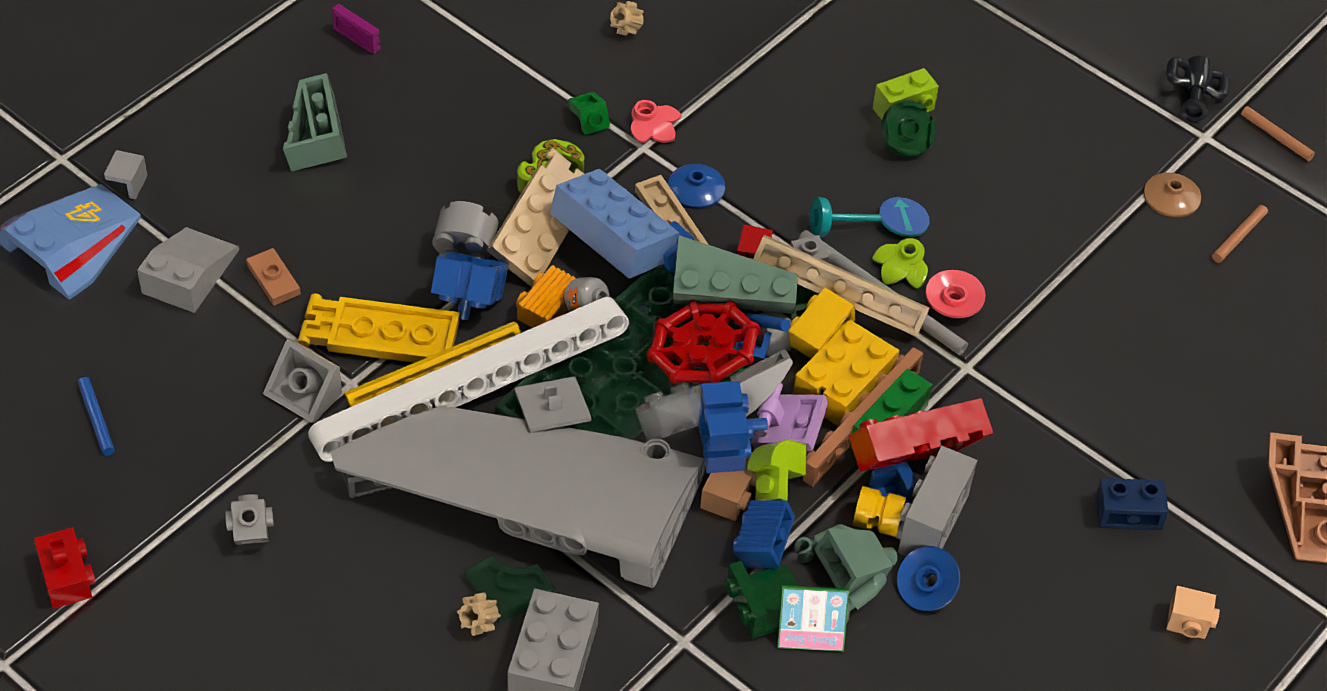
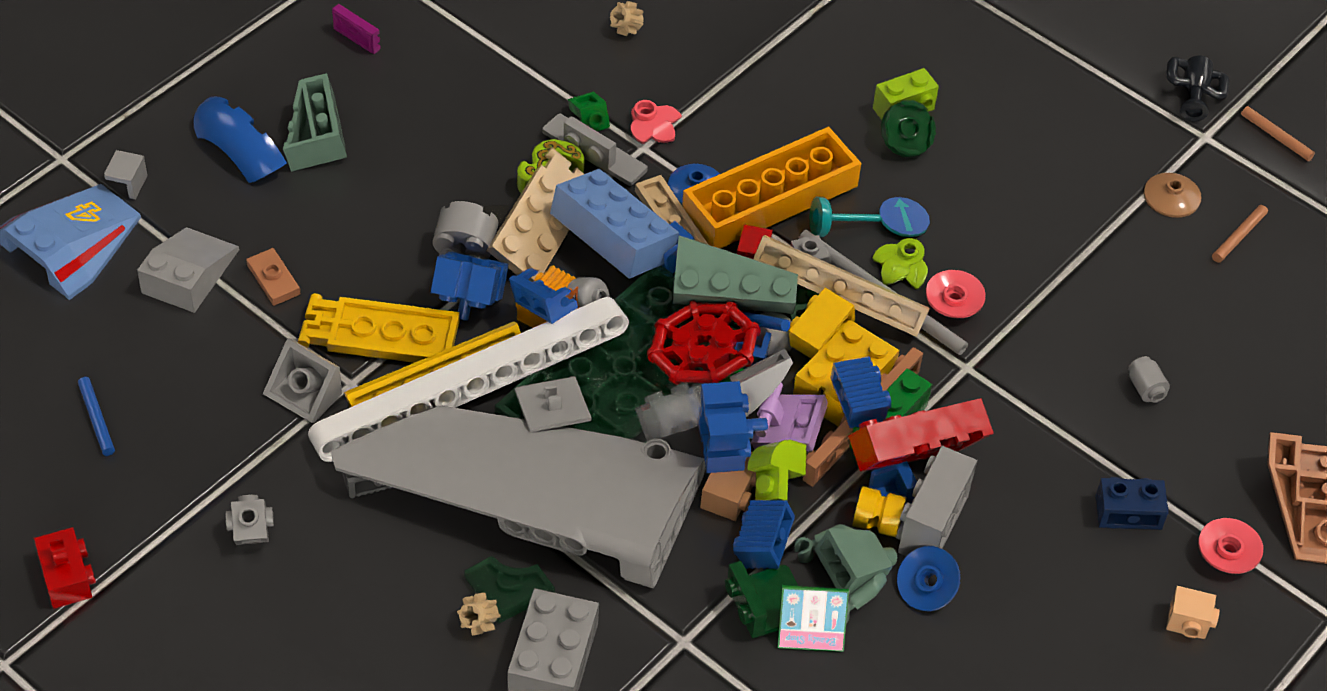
none -> blue brick [194,96,287,183]
none -> blue hinge [509,268,578,324]
none -> light grey bracket [543,114,648,186]
none -> light orange brick [682,126,862,249]
none -> blue brick [830,356,891,428]
none -> light grey brick [1128,356,1170,403]
none -> coral dish [1198,518,1263,574]

